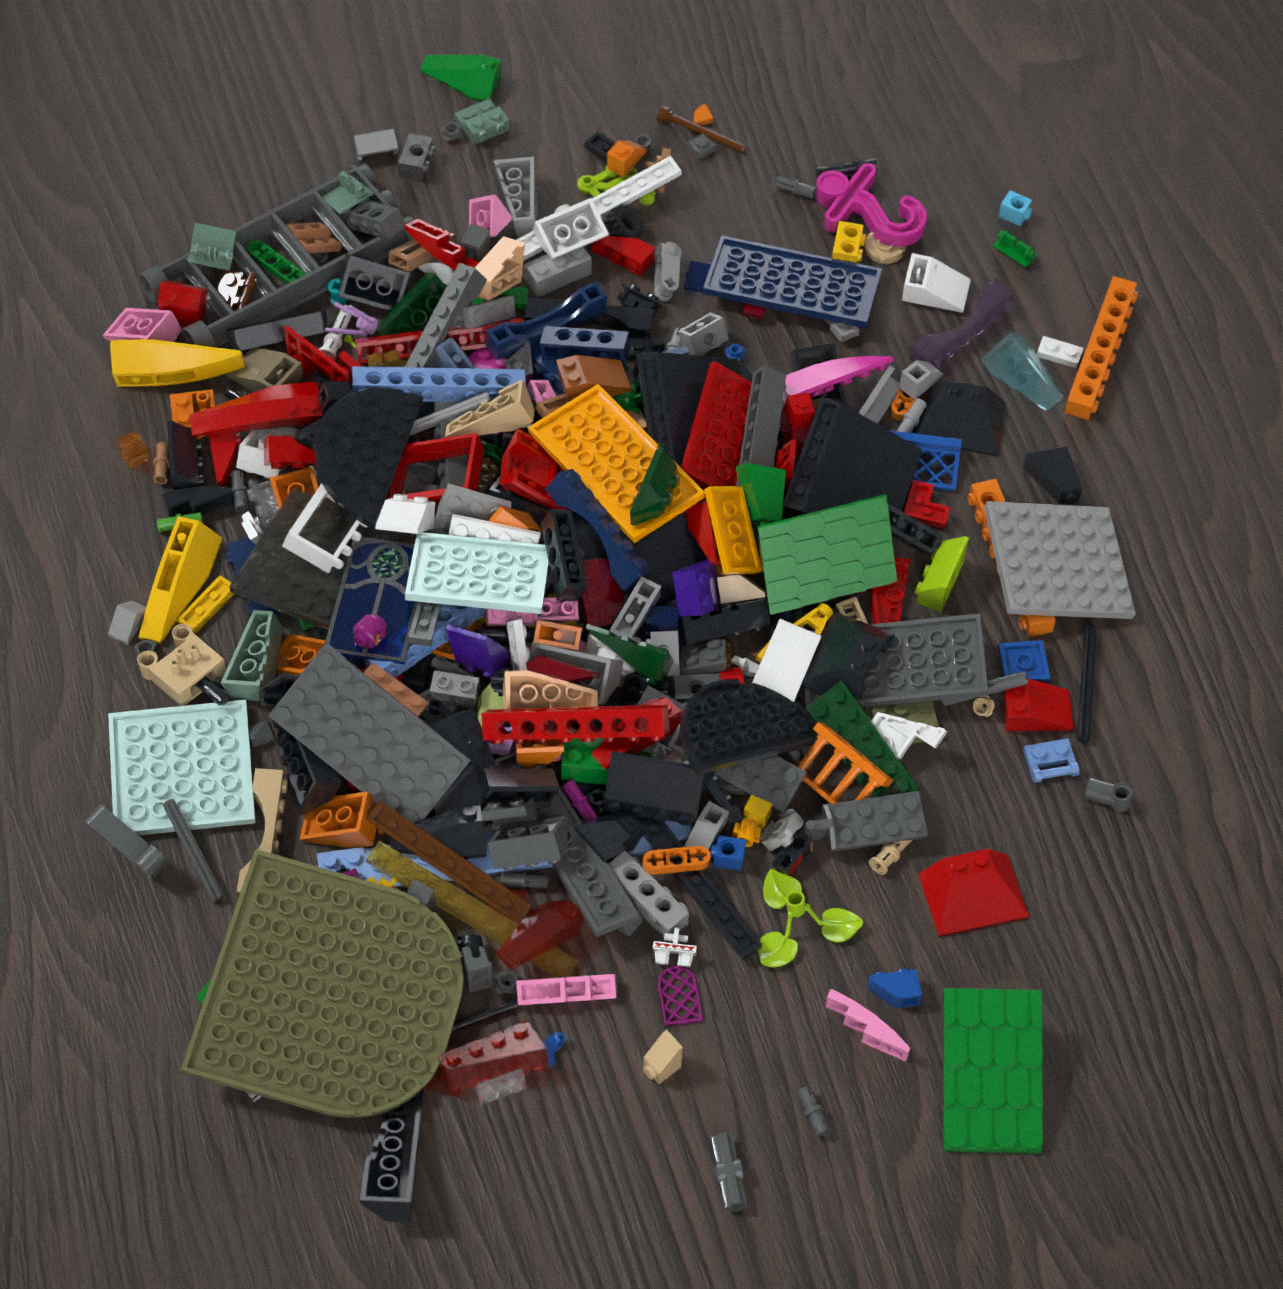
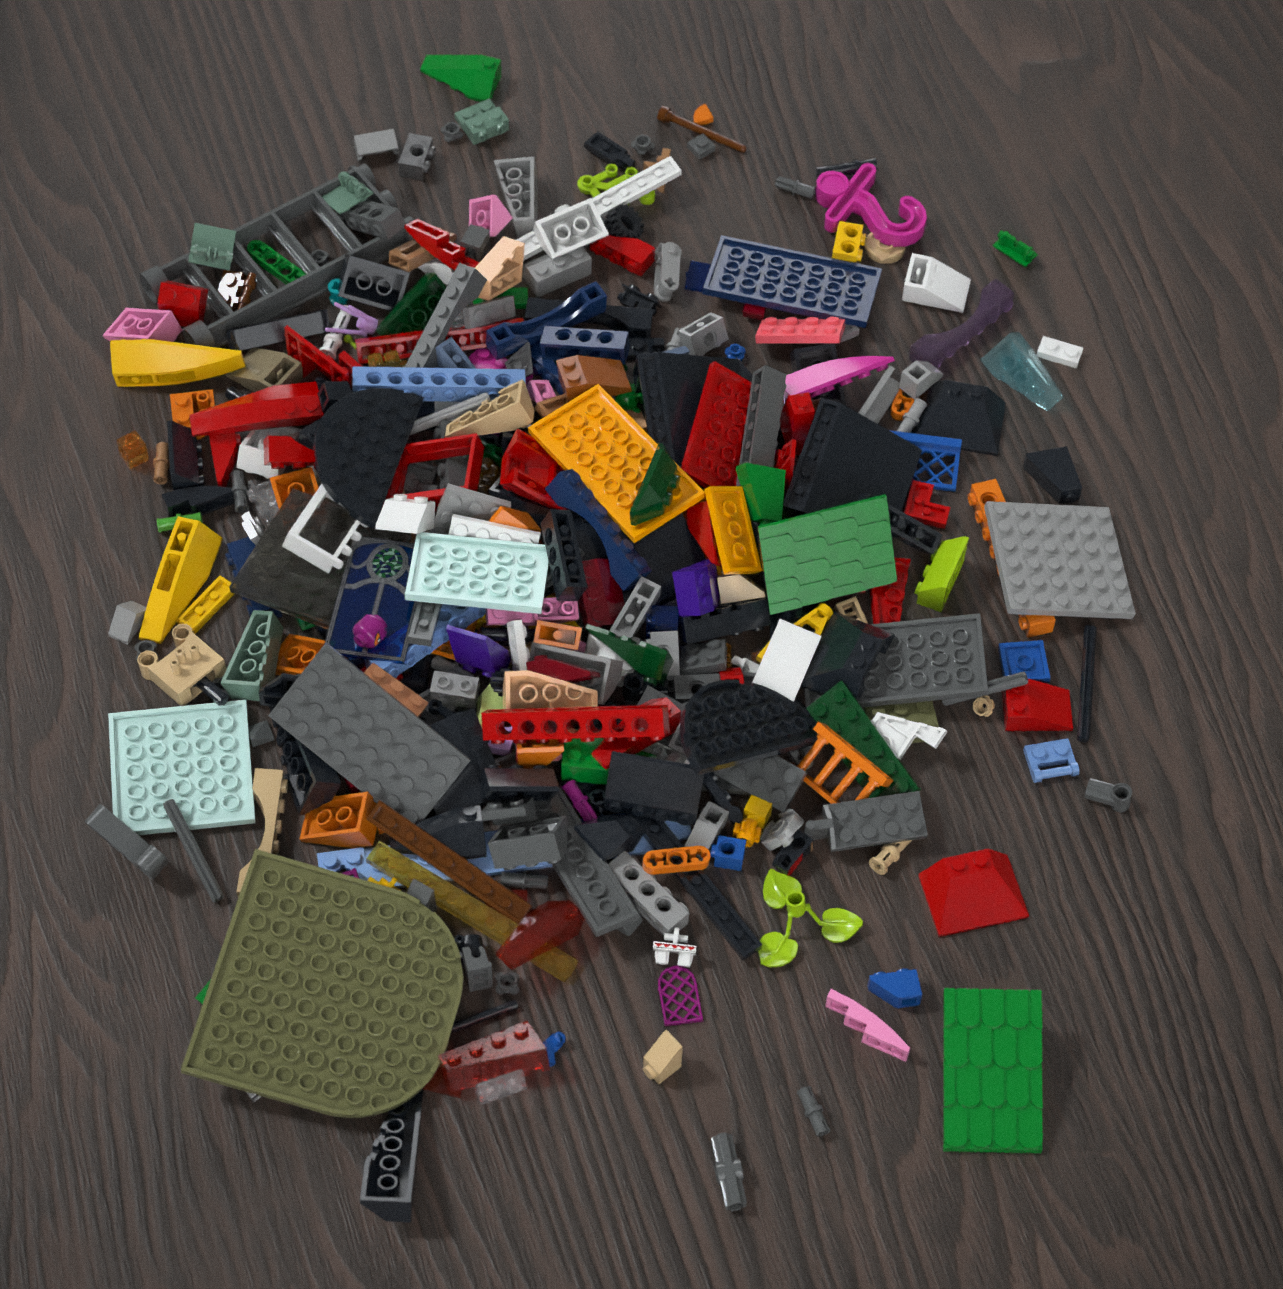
nougat slope [286,222,342,254] -> none
bright pink slope [517,974,617,1005] -> none
orange slope [607,140,646,178] -> none
medium azure brick [999,191,1033,227] -> none
orange brick [1064,276,1139,420] -> none
none -> coral plate [755,317,845,344]

